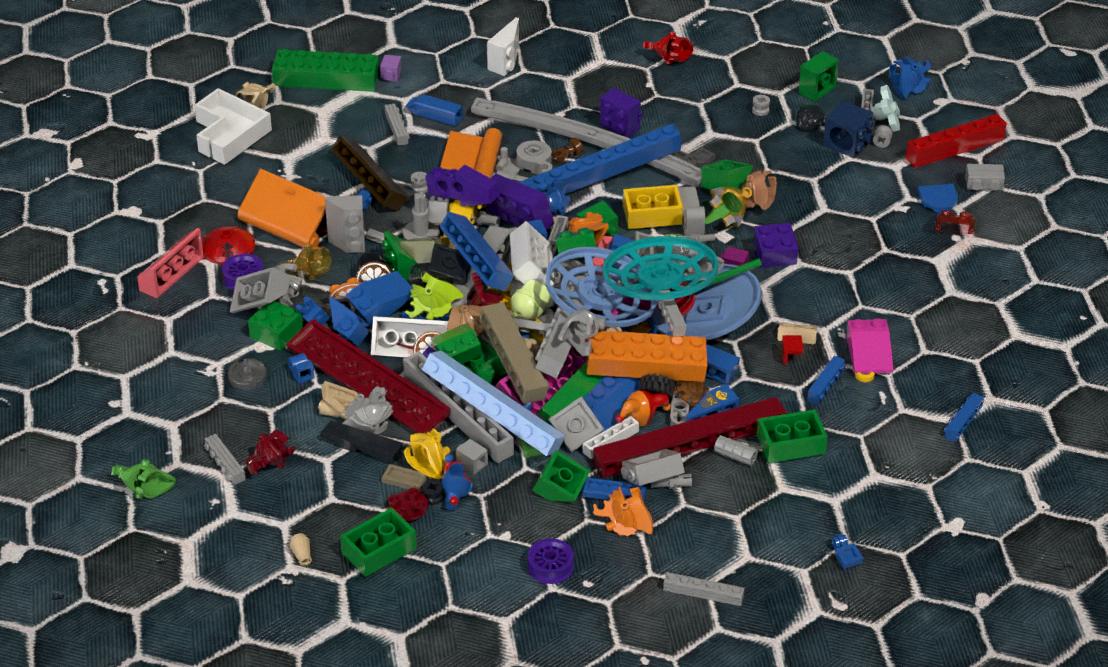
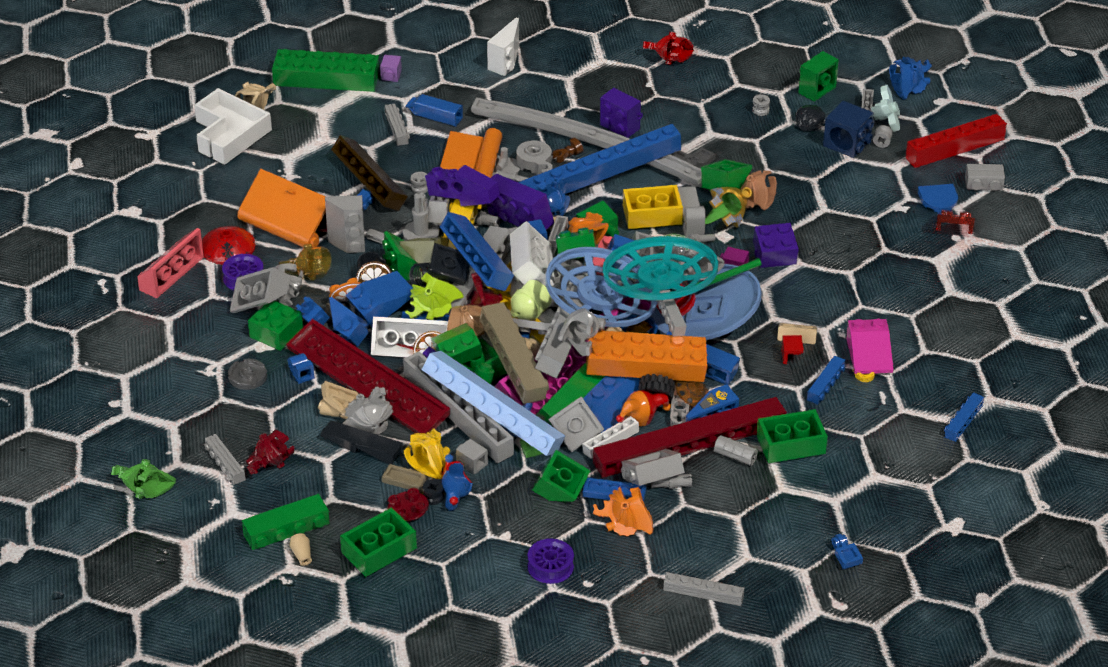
none -> green brick [242,494,330,550]

